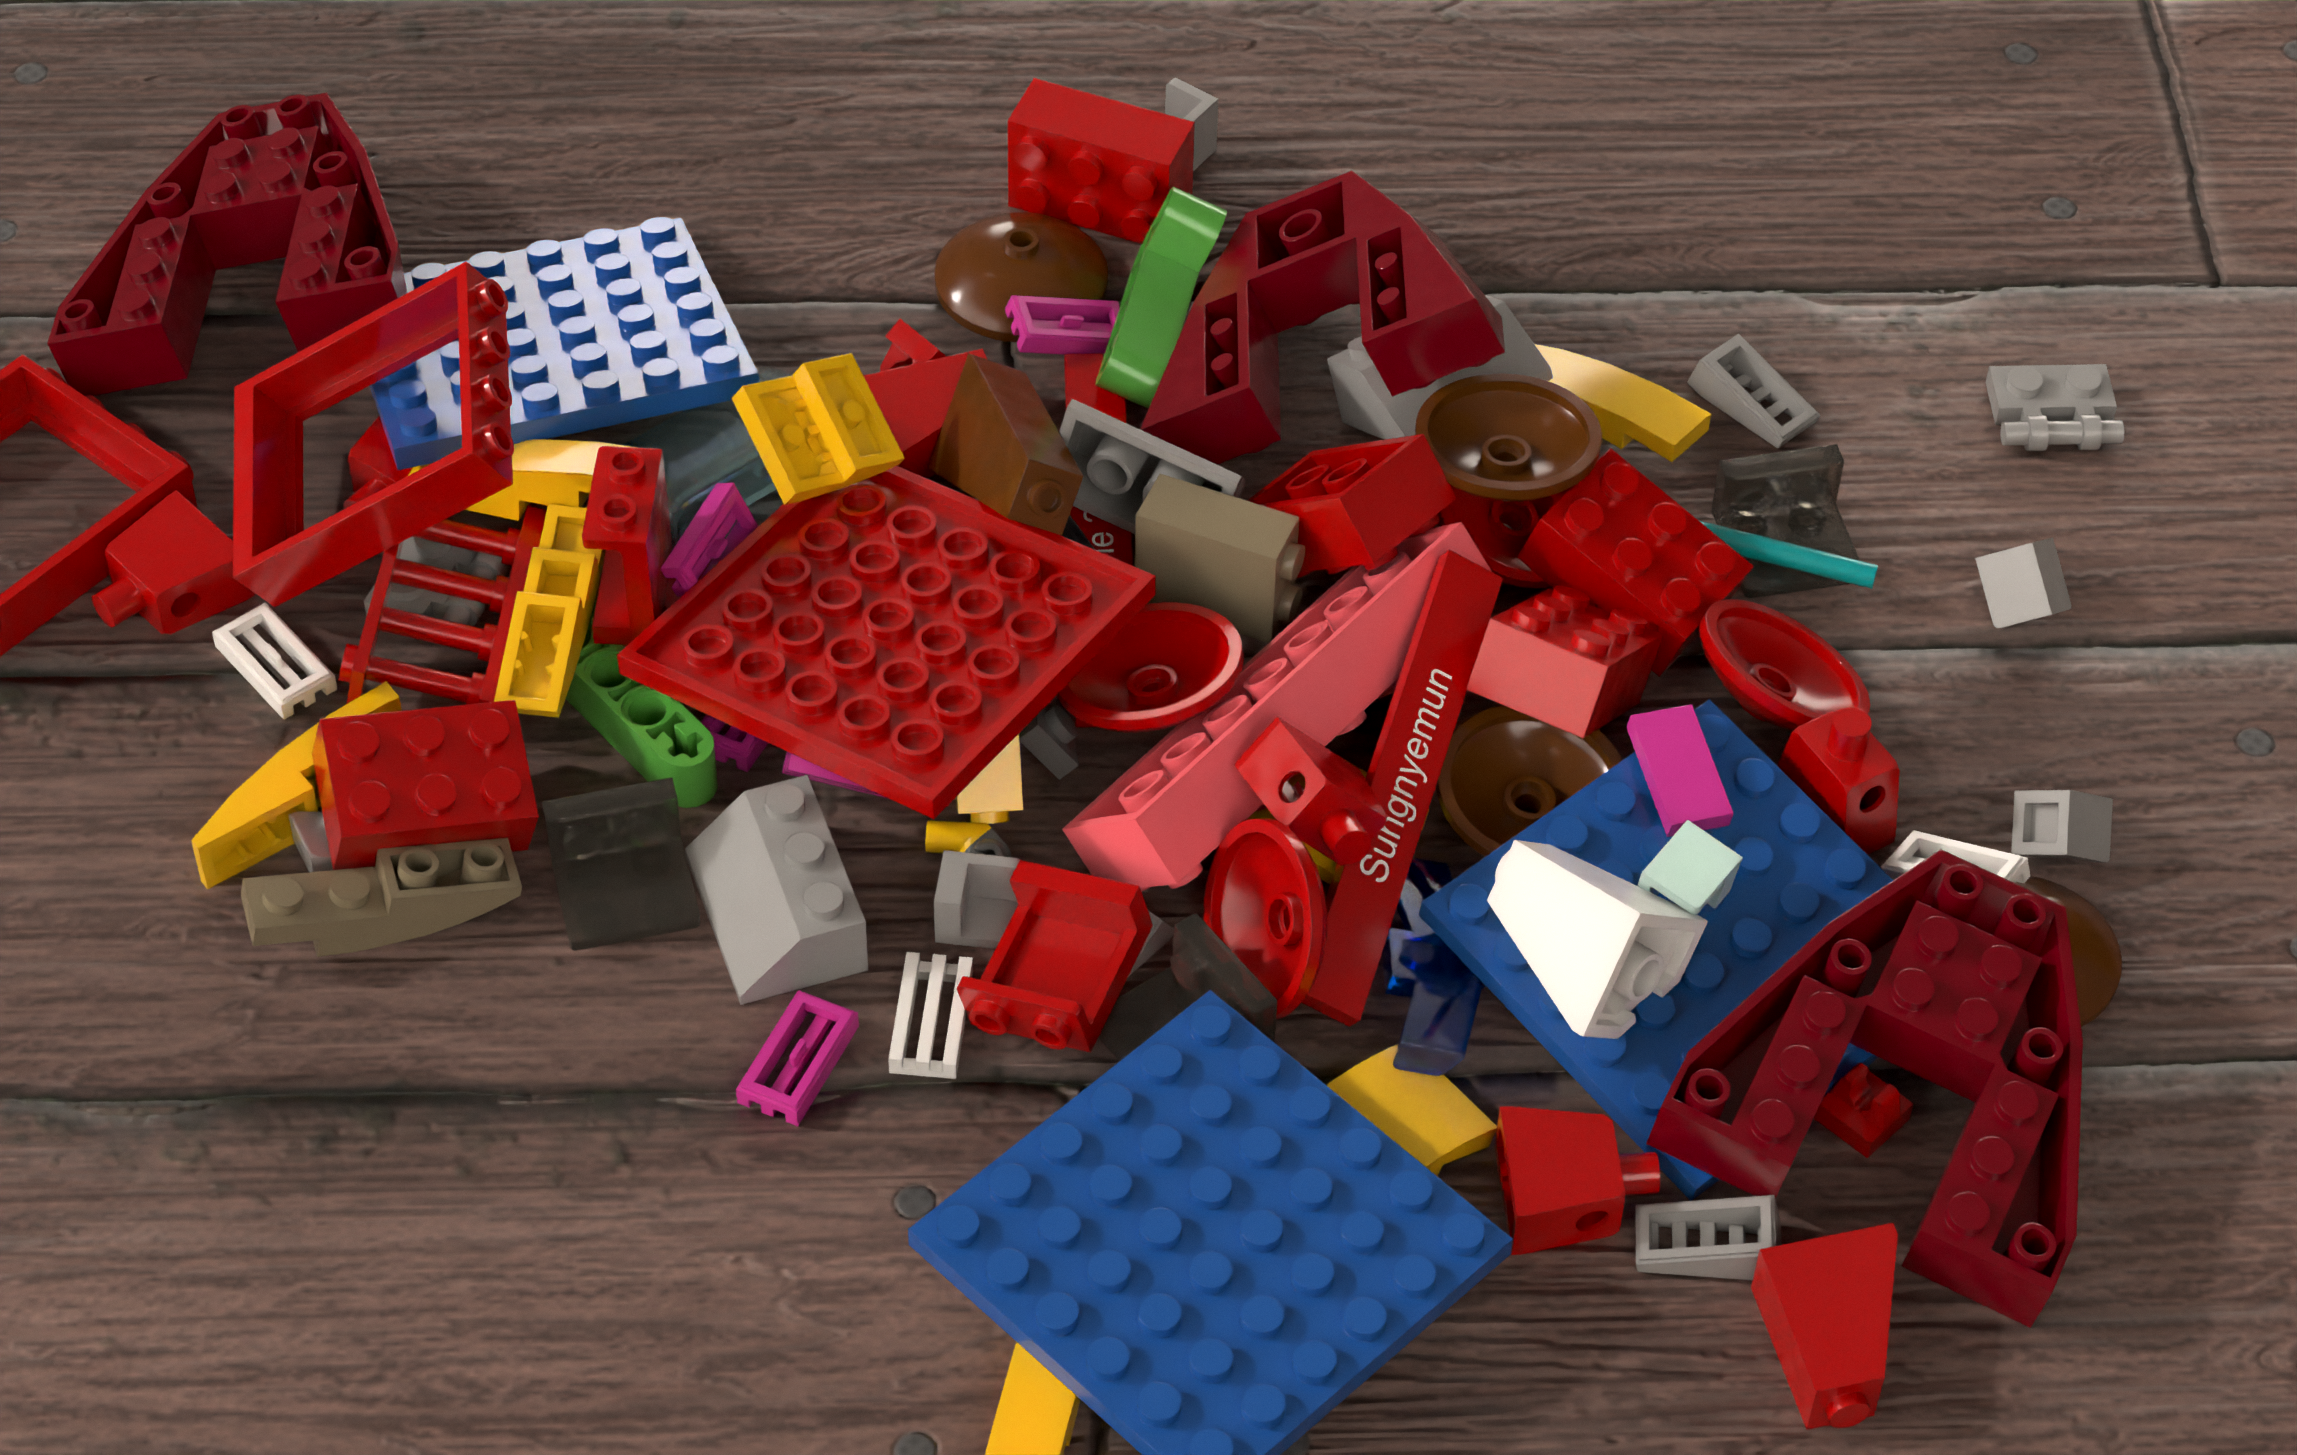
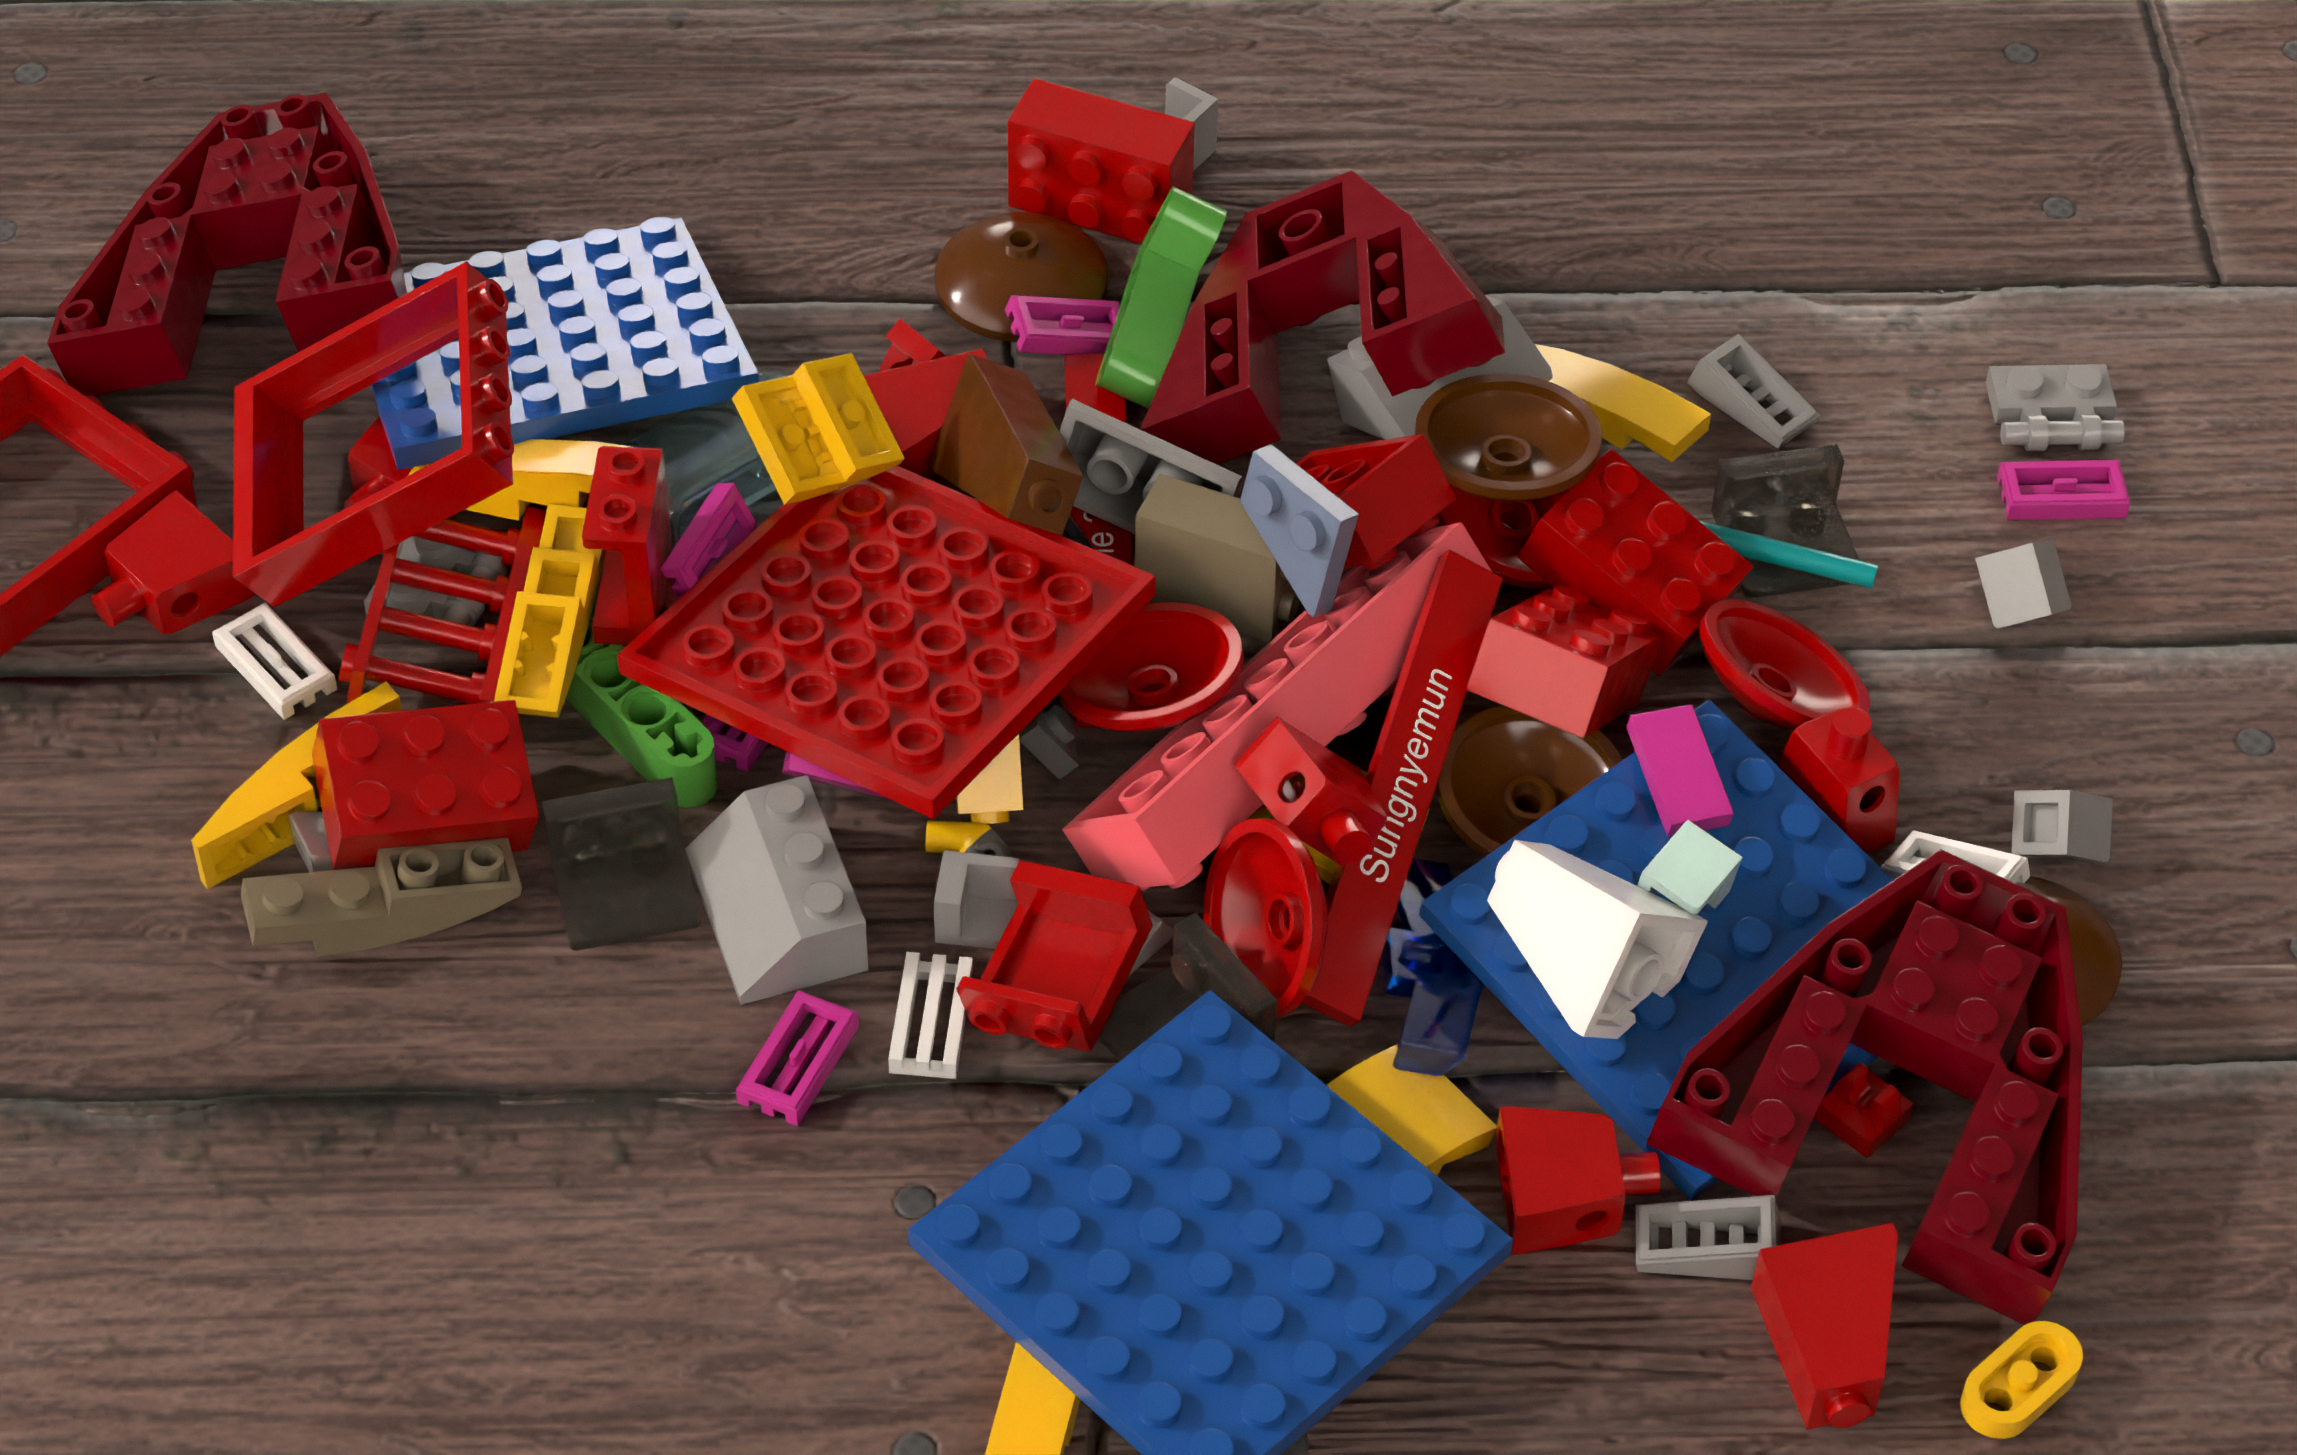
none -> sand blue wing [1240,444,1359,617]
none -> yellow plate [1960,1321,2083,1439]
none -> dark pink tile [1997,460,2130,520]

